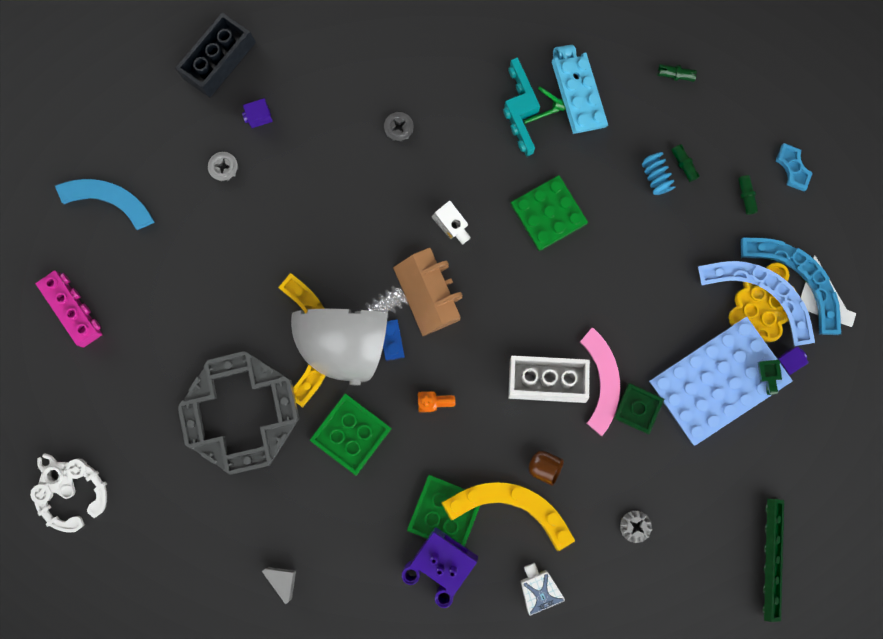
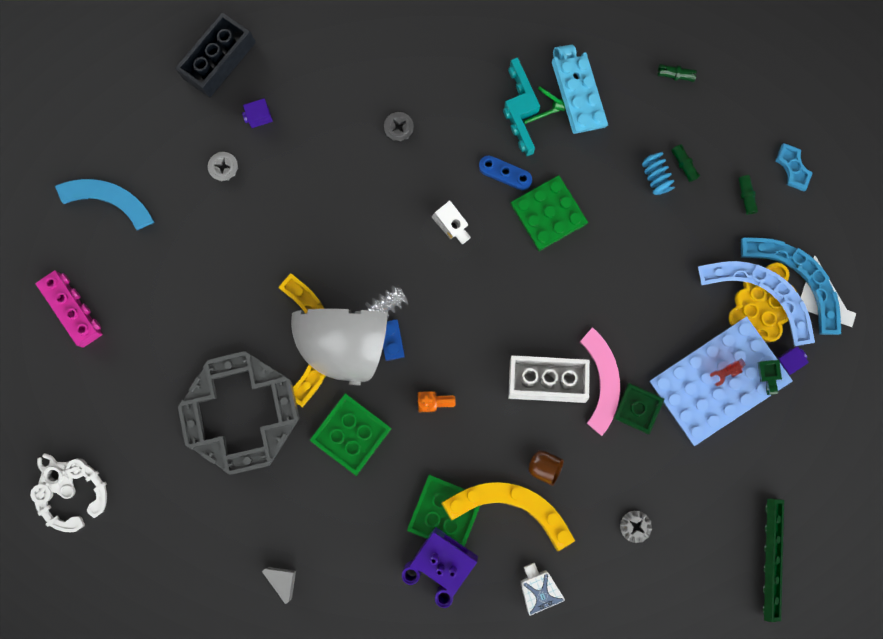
medium nougat piece [393,248,463,336] -> none
none -> blue plate [479,156,532,190]
none -> clear red plate [710,358,746,386]

